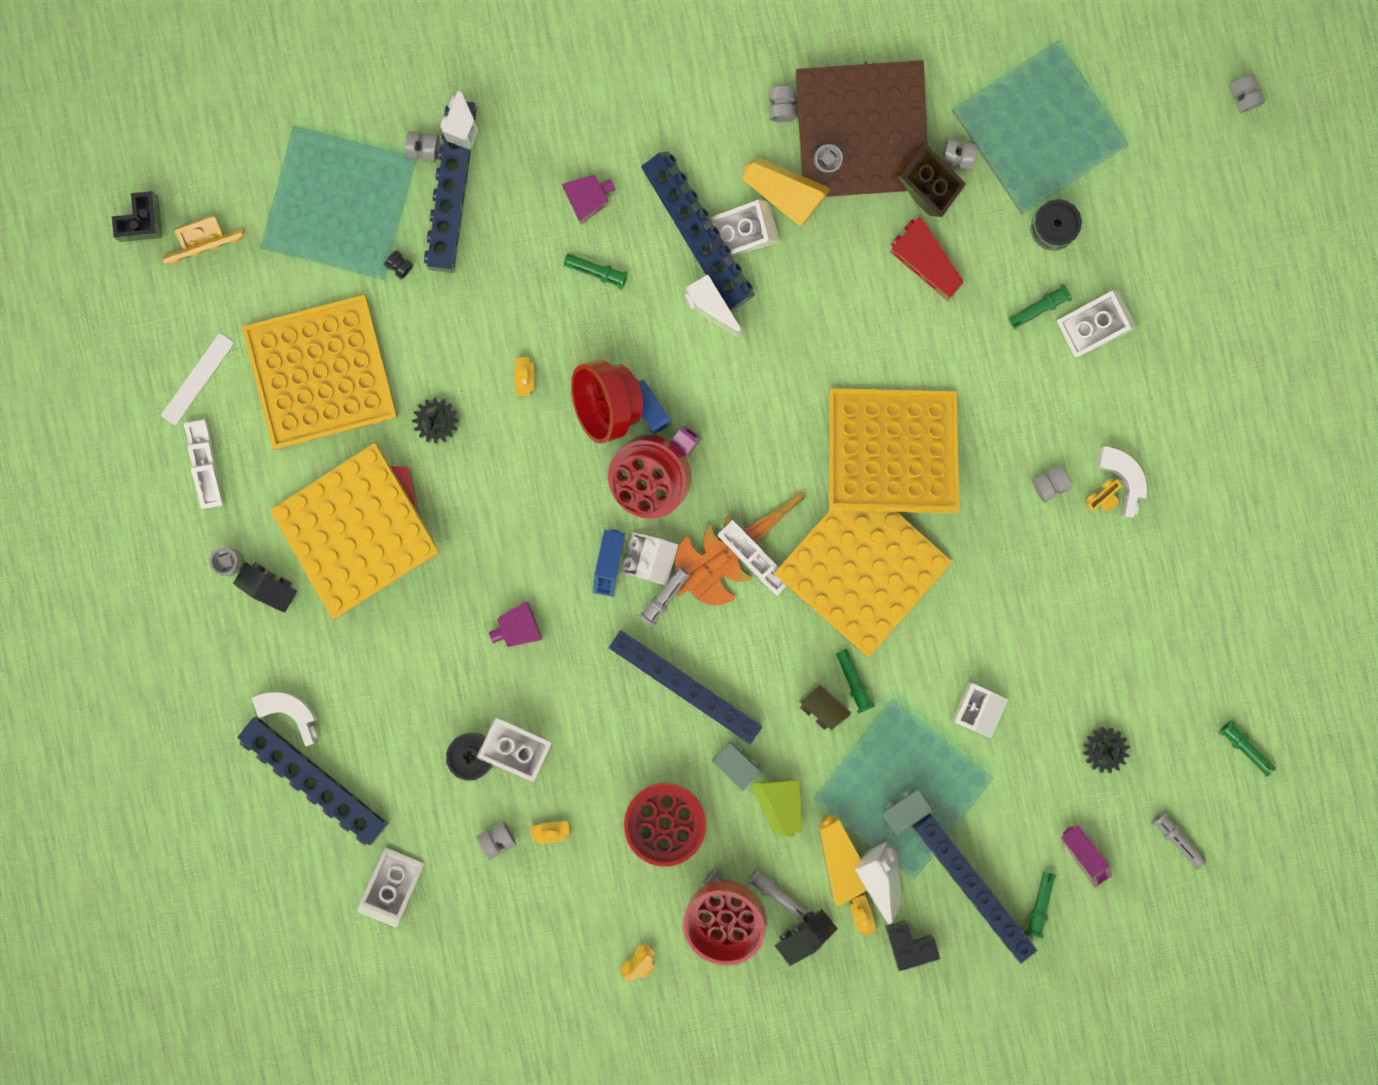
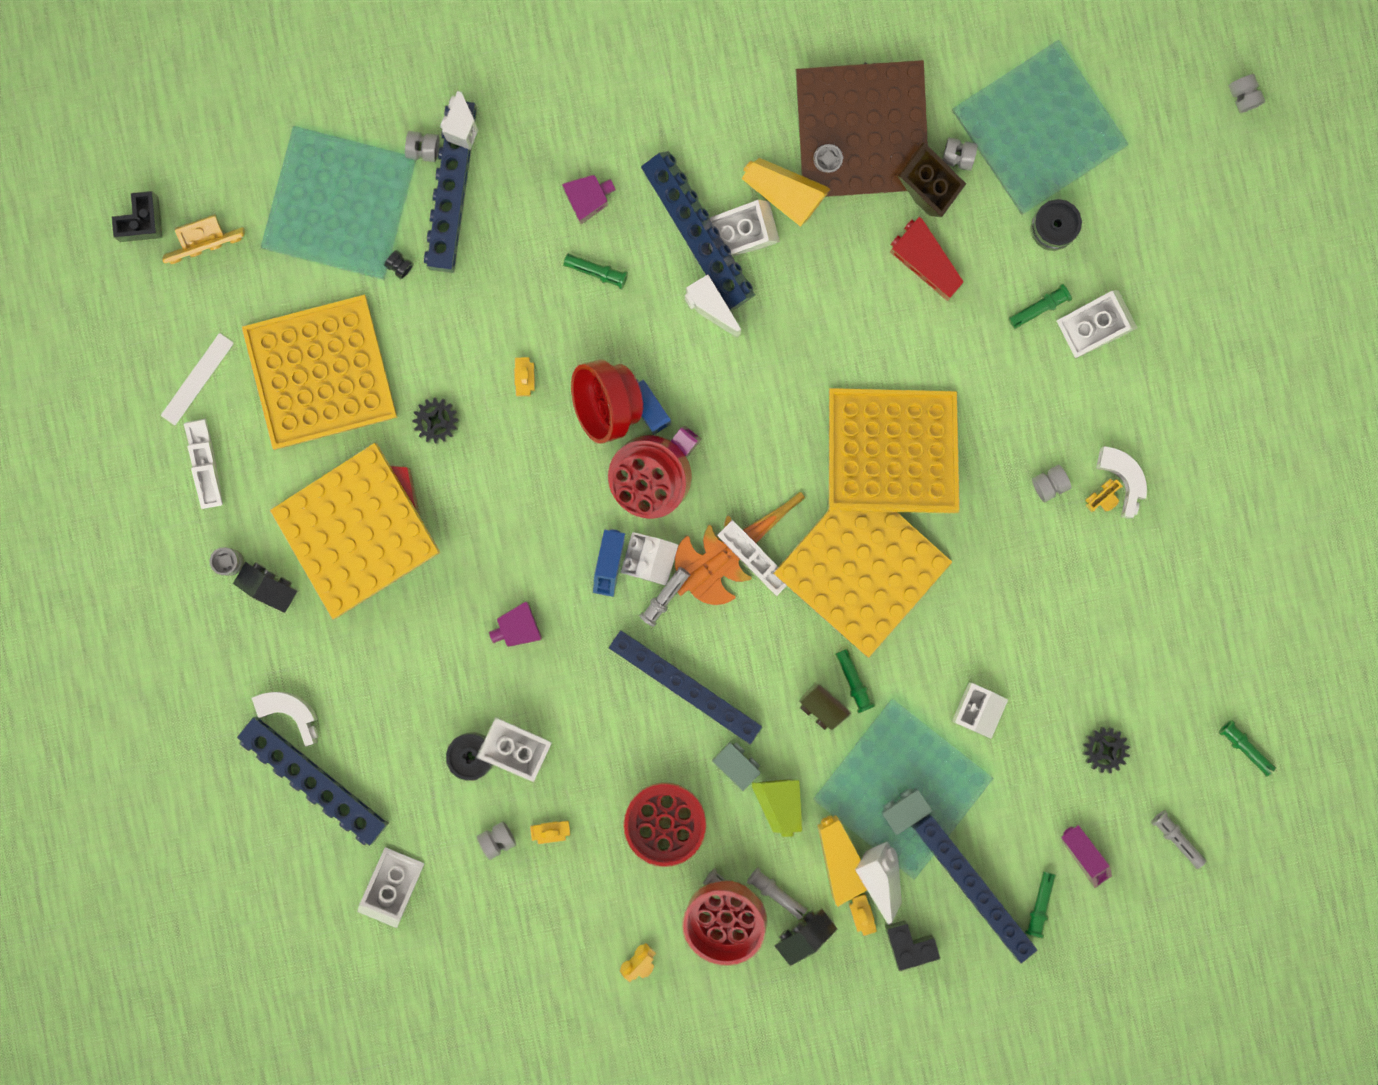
light grey wheel [769,86,797,122] -> none

